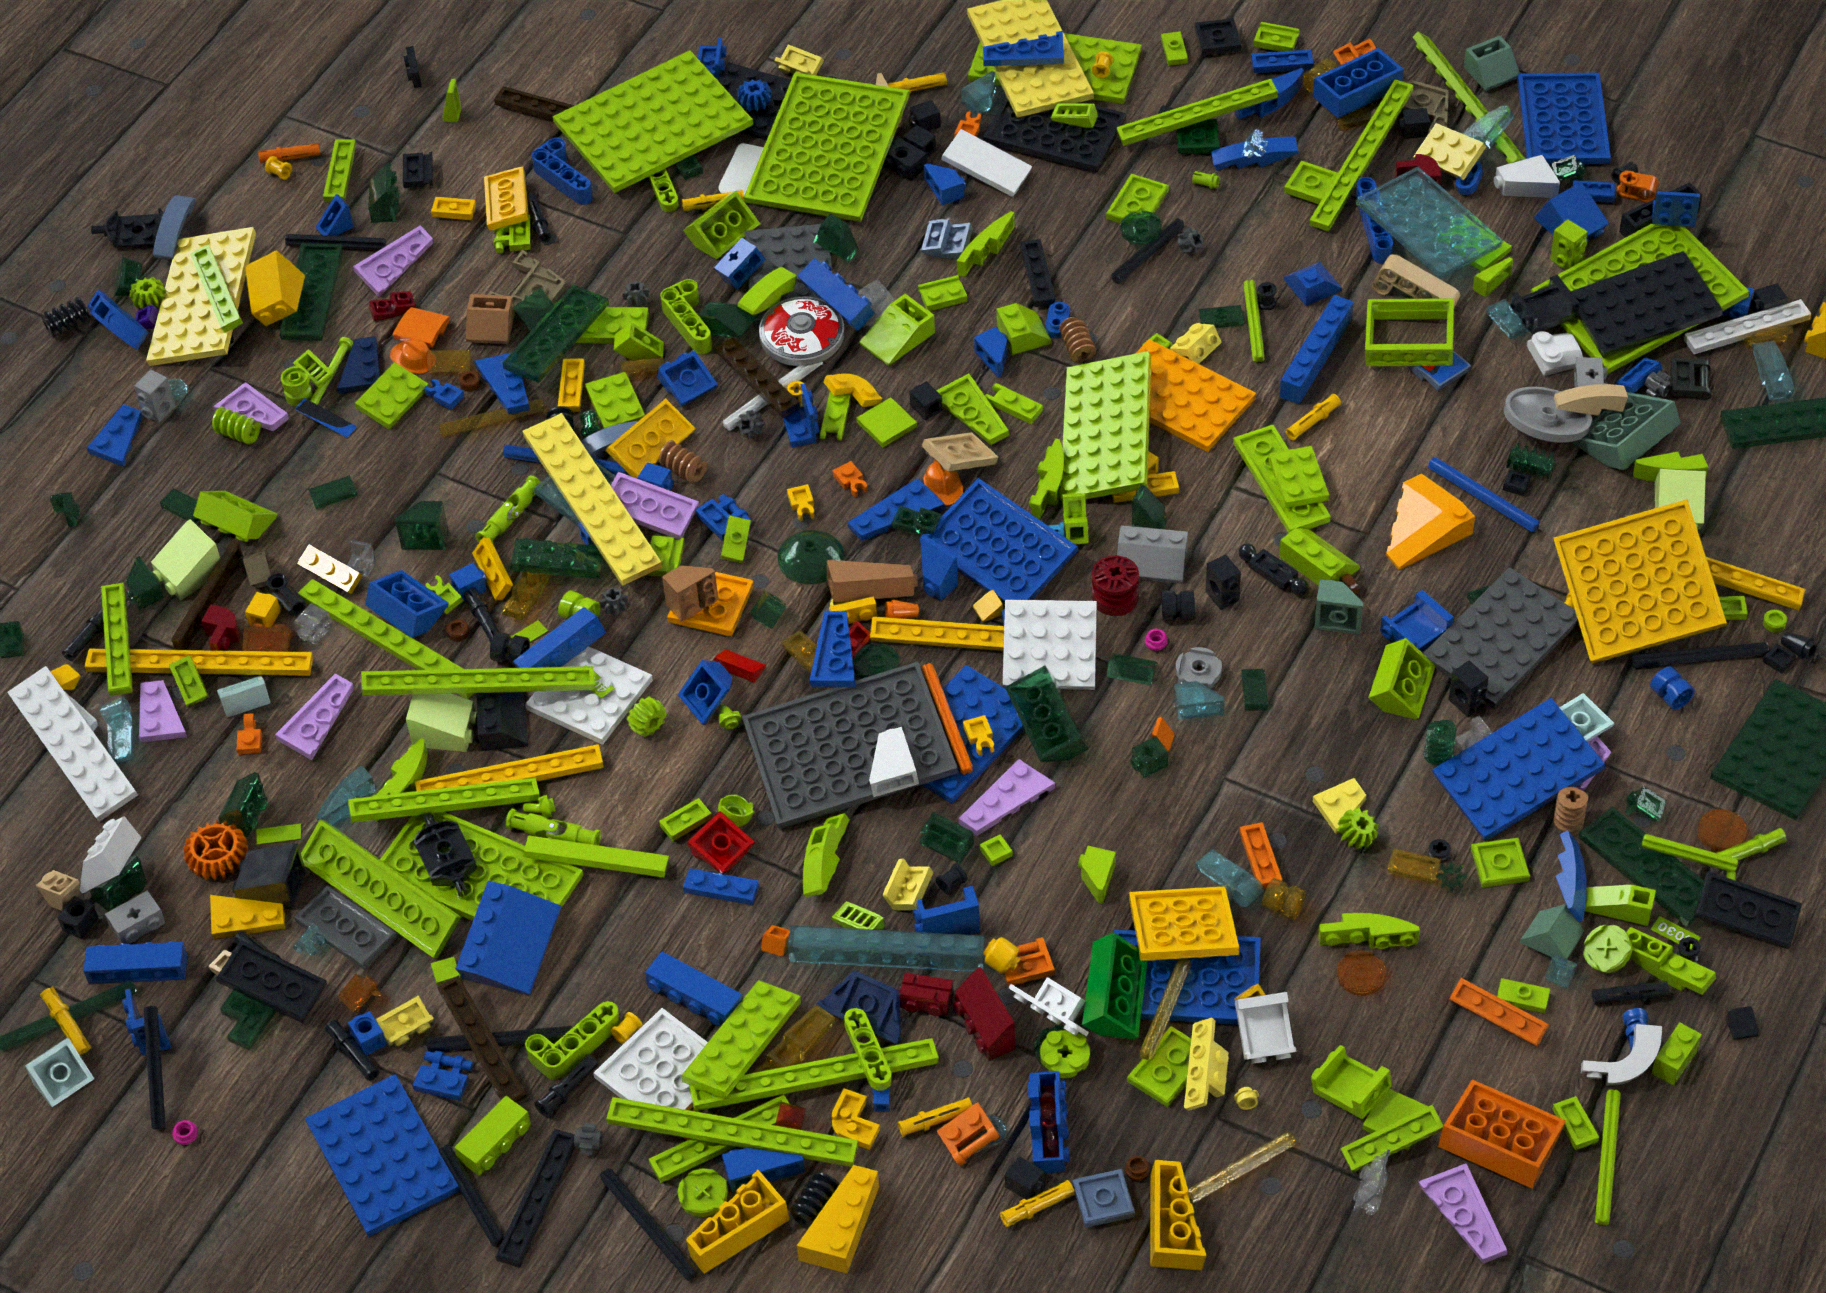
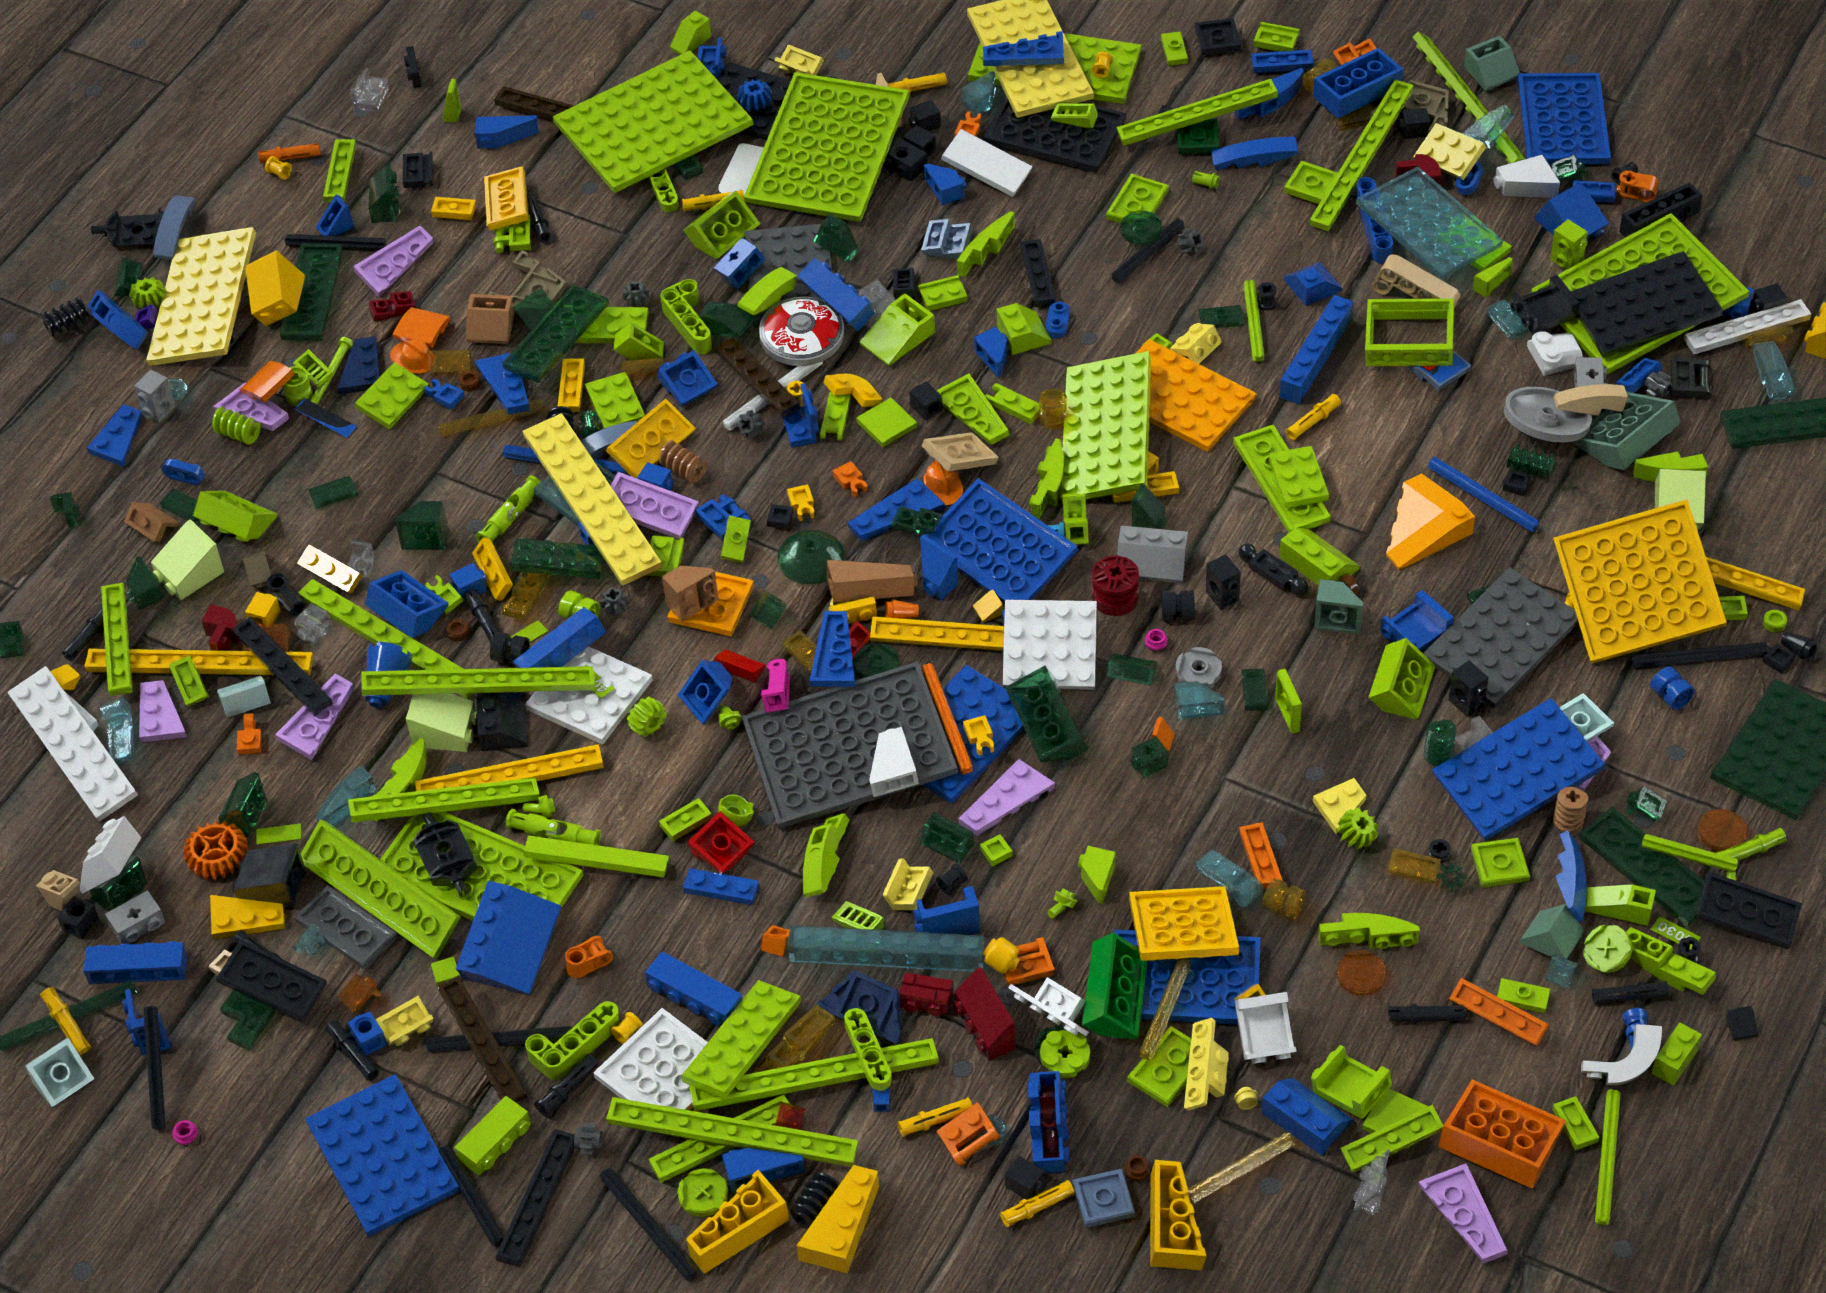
dark brown tile [171,540,243,650] -> none
lime plate [190,245,243,333] -> none
blue plate [412,1051,474,1101] -> none
blue beam [532,138,593,205] -> none
yellow plate [831,1088,880,1150] -> none
medium nougat piece [1059,317,1096,363] -> none
clear light blue tile [1242,129,1268,158] -> none
blue bracket [1652,191,1700,227] -> none
none -> medium nougat panel [124,502,179,542]
none -> blue plate [161,459,205,485]
none -> black tile [232,617,333,716]
none -> orange slope [239,361,295,403]
none -> clear bracket [350,68,390,112]
none -> blue cone [365,642,413,708]
none -> blue slope [475,115,539,149]
none -> orange piece [565,936,614,978]
none -> lime slope [670,11,712,55]
none -> dark pink leg [761,659,790,713]
none -> black plate [767,504,794,529]
none -> black slope [893,268,915,301]
none -> clear yellow wheel [1039,388,1067,429]
none -> lime plate [1047,888,1078,919]
none -> blue slope [1262,1078,1353,1156]
none -> lime tile [1275,669,1302,734]
none -> black pin [1388,1004,1465,1024]

